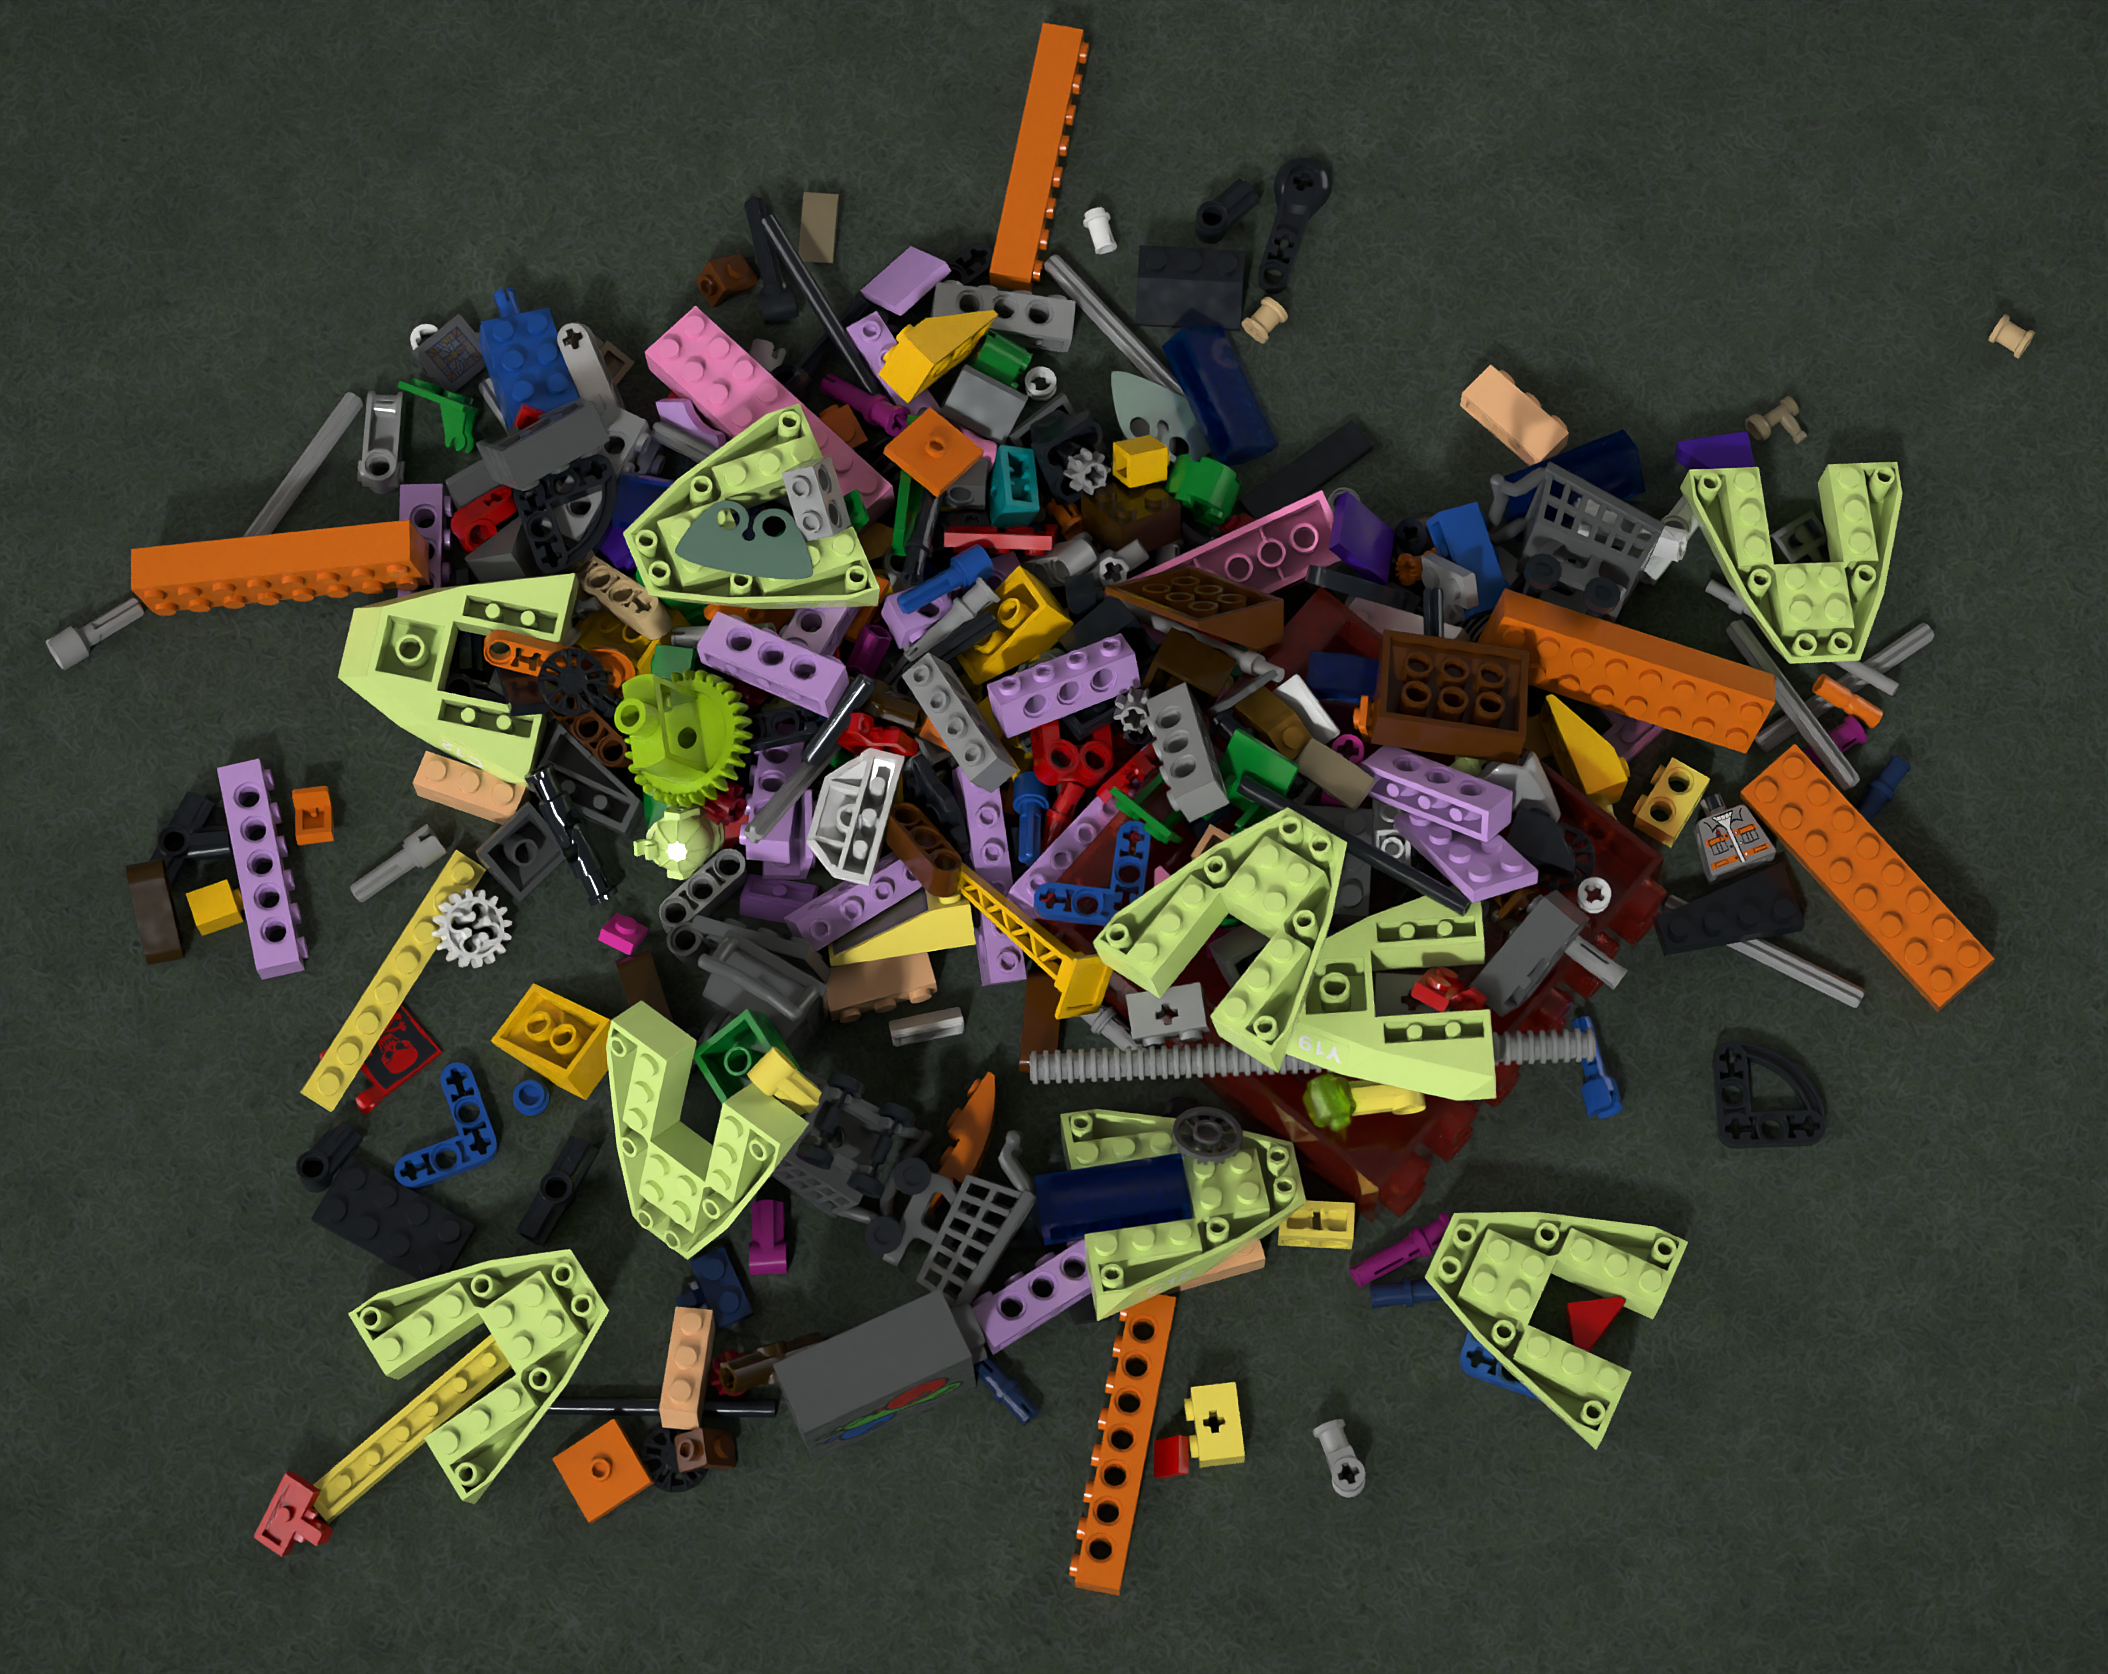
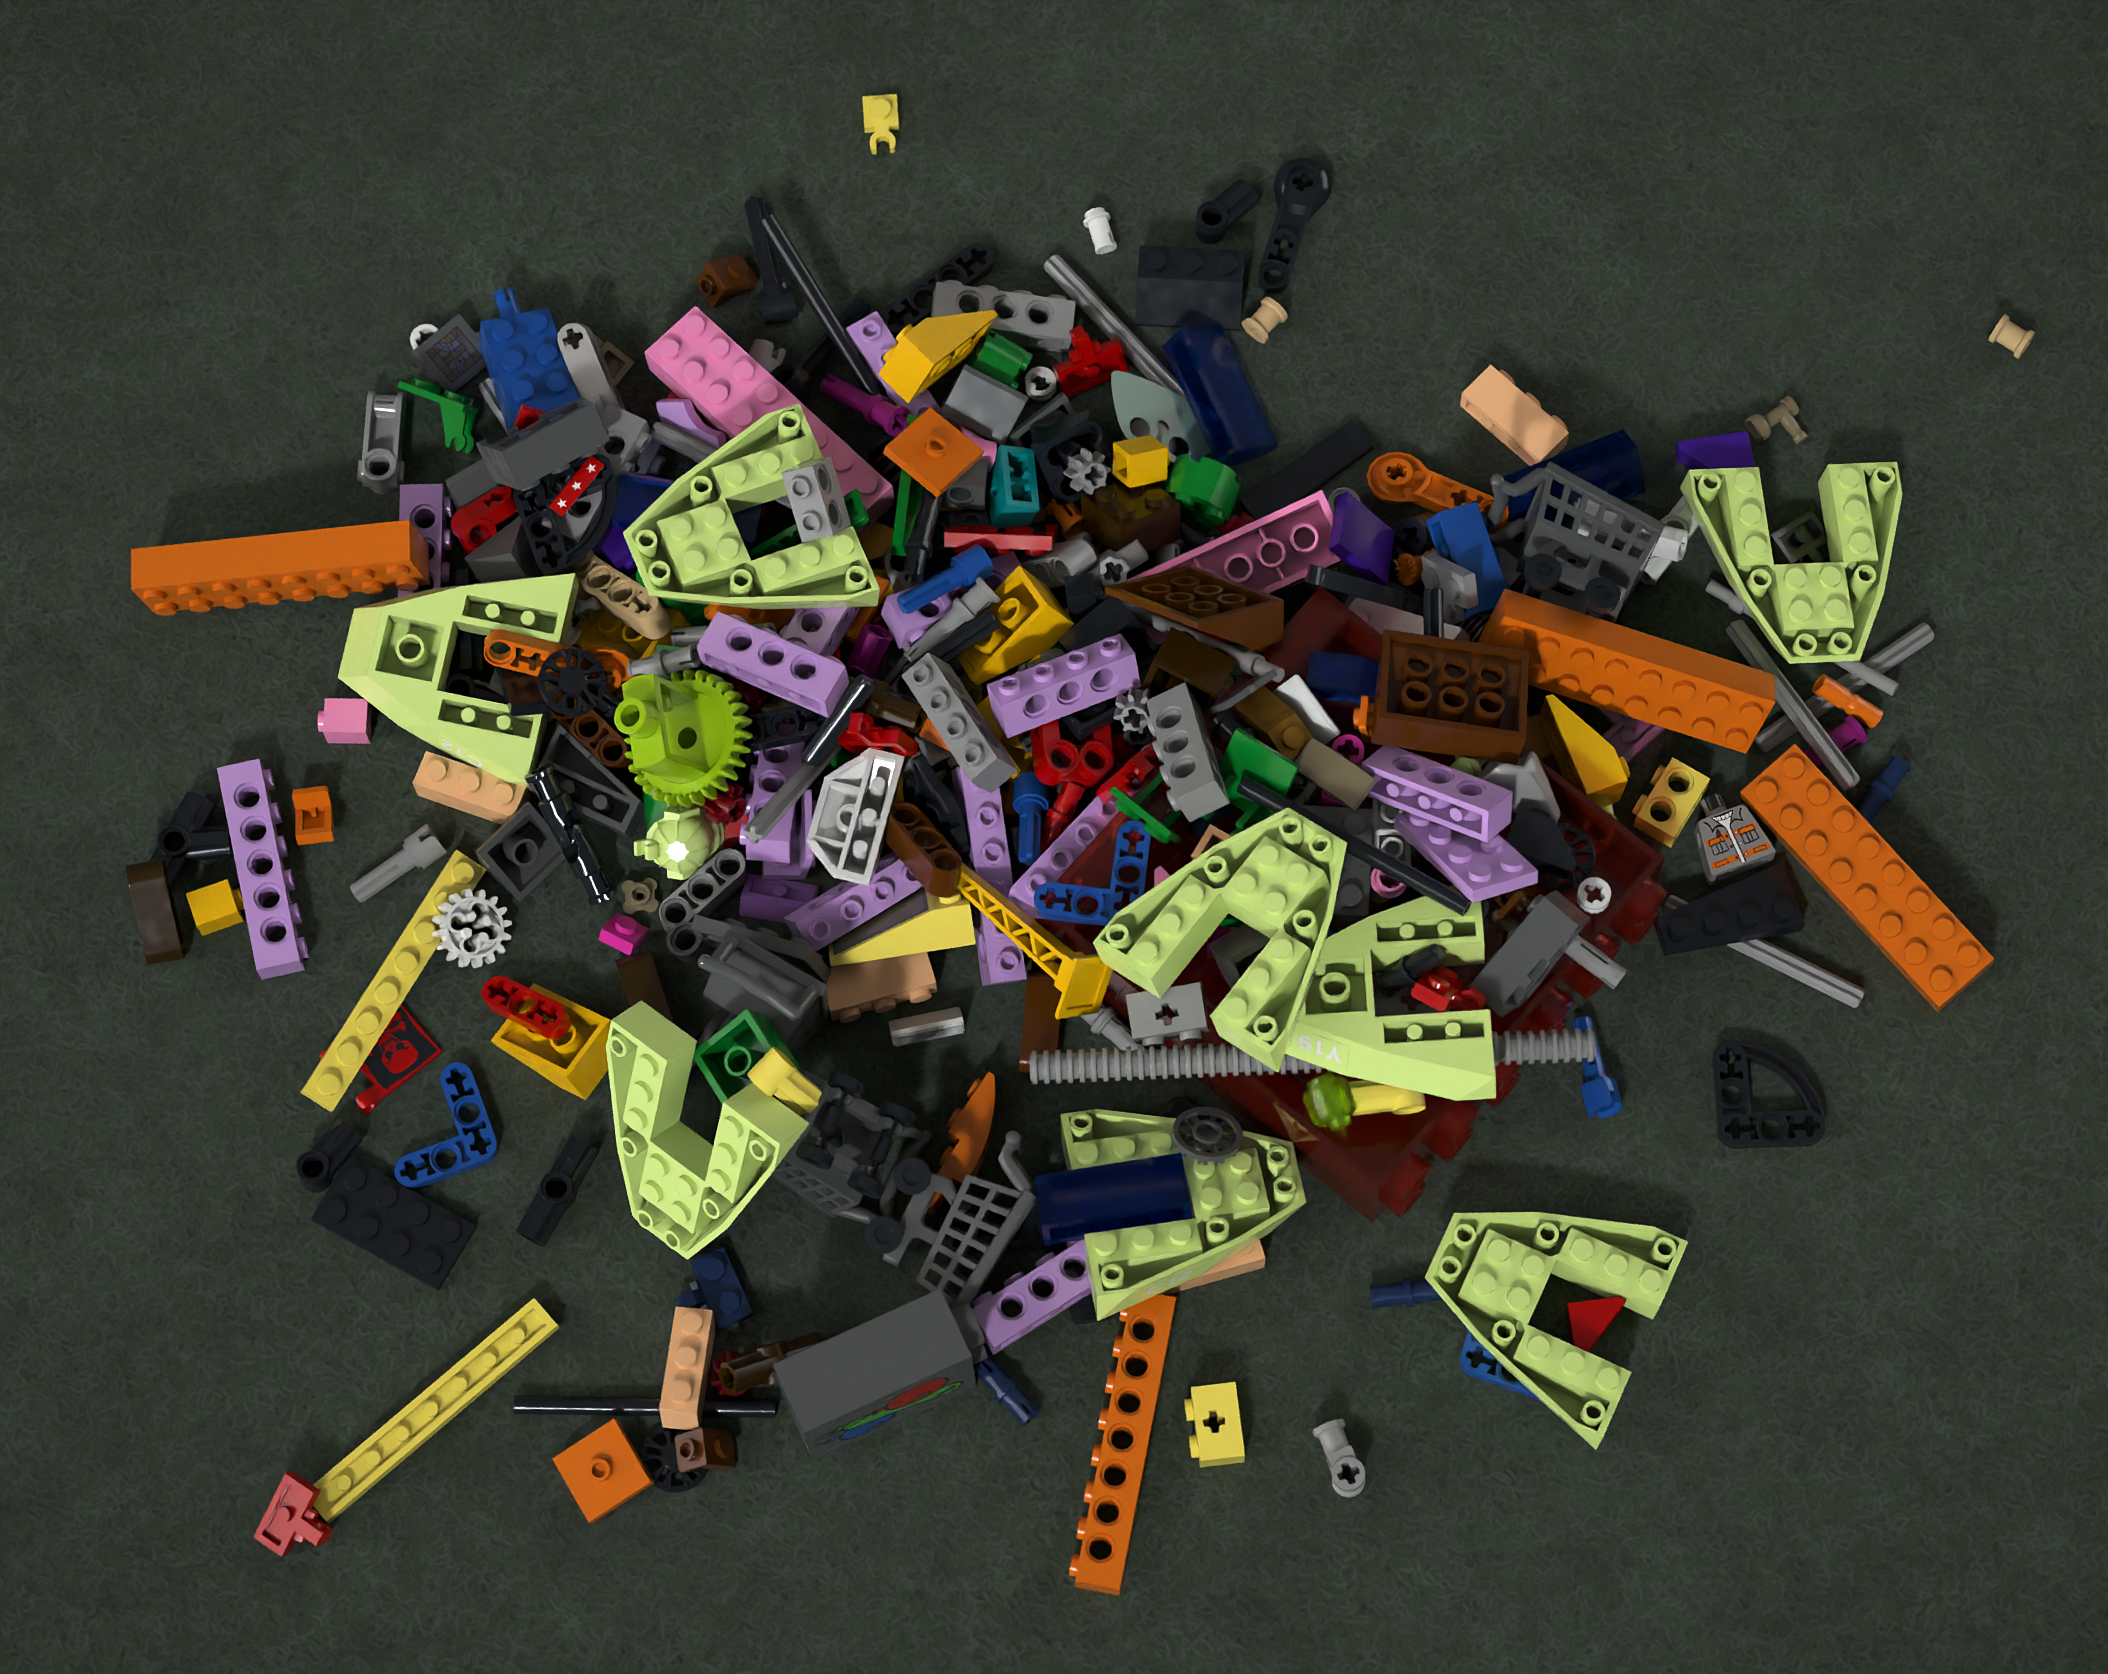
light grey piece [46,598,144,670] -> none
light grey axle [243,392,363,537] -> none
yellowish green piece [348,1249,609,1504] -> none
blue plate [513,1079,550,1116] -> none
sand green piece [675,500,813,580] -> none
magenta piece [749,1200,788,1275] -> none
dark tan slope [799,192,839,264] -> none
orange bracket [819,404,868,450] -> none
lavender tile [860,246,951,316] -> none
orange brick [989,23,1089,292] -> none
red tile [1154,1435,1189,1479] -> none
light yellow brick [1278,1200,1355,1249] -> none
magenta pin [1348,1212,1451,1289] -> none
none -> bright pink brick [318,698,372,744]
none -> red beam [481,976,571,1039]
none -> red sticker [548,456,605,517]
none -> dark tan plate [621,878,659,915]
none -> light grey pin [627,644,701,678]
none -> light yellow plate [862,94,899,154]
none -> red hinge [1052,325,1129,398]
none -> orange beam [1367,452,1509,534]
none -> bright pink cone [1369,868,1407,904]
none -> black axle [1376,944,1445,997]

